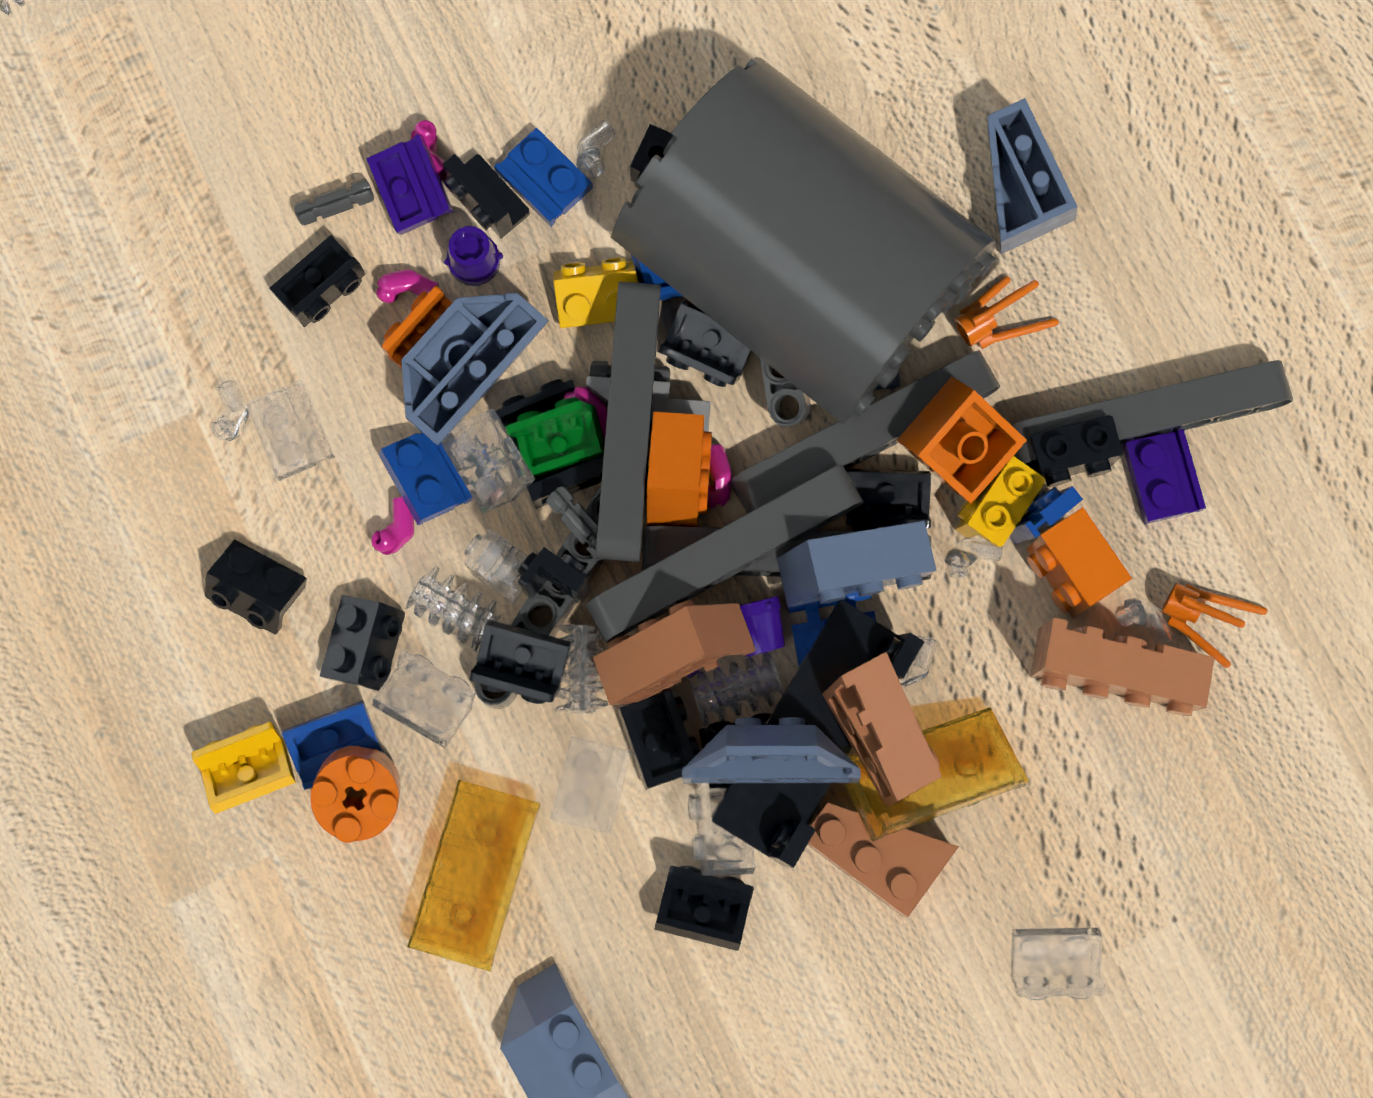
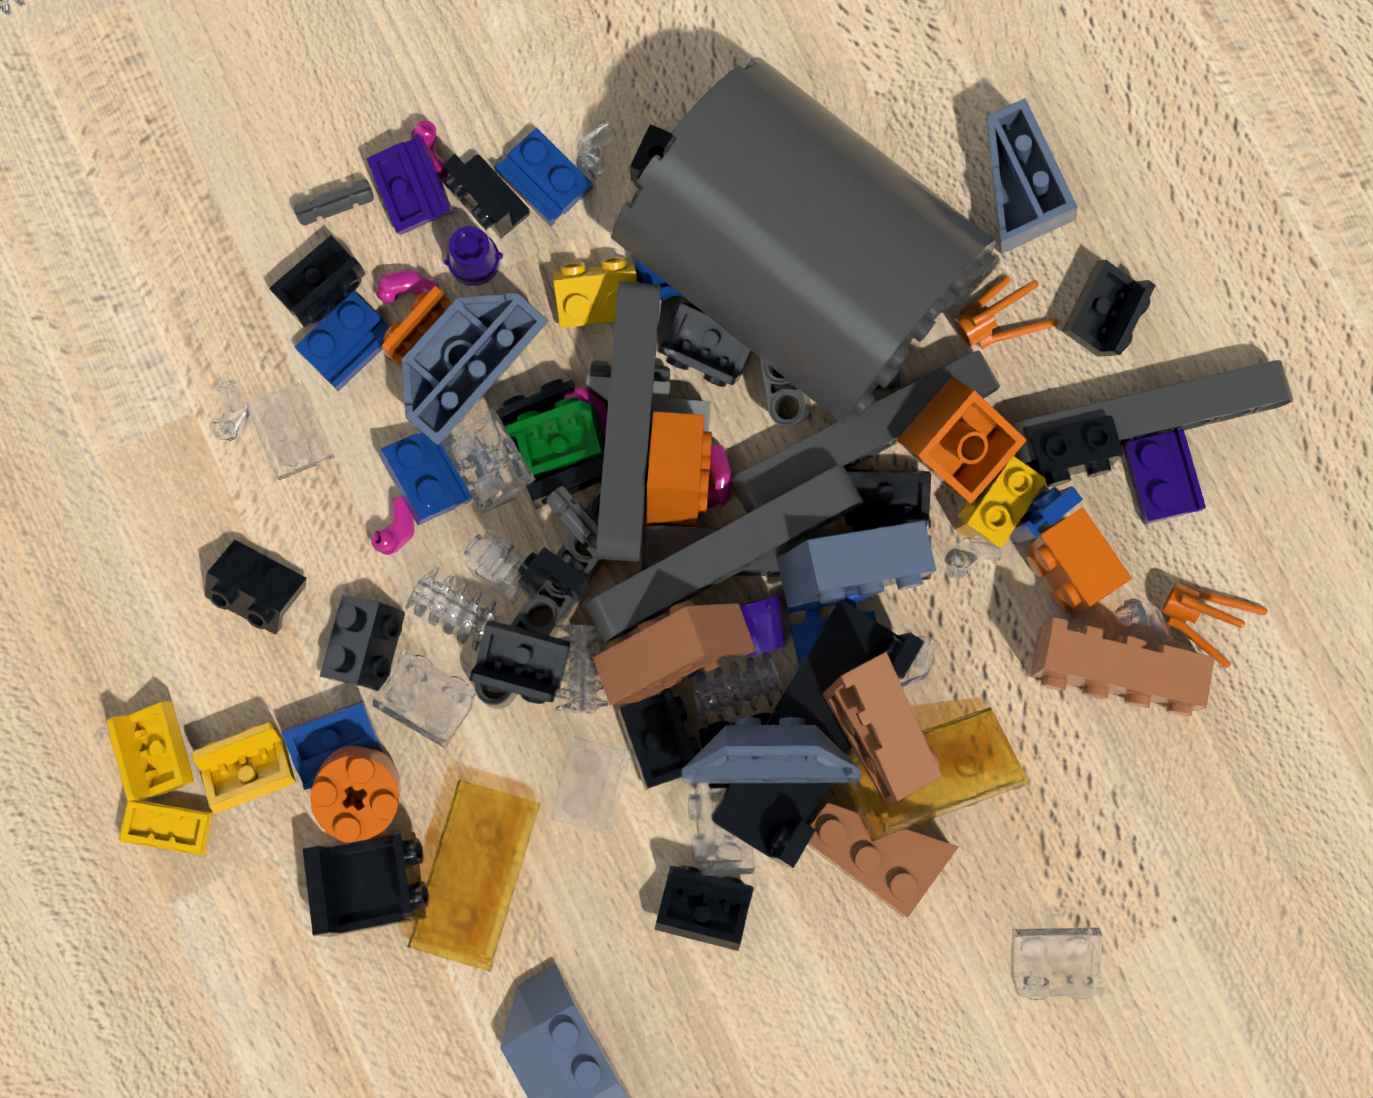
none -> yellow bracket [106,701,194,801]
none -> yellow plate [118,800,215,856]
none -> blue plate [295,291,390,391]
none -> black panel [303,829,429,937]
none -> black bracket [1062,260,1156,357]

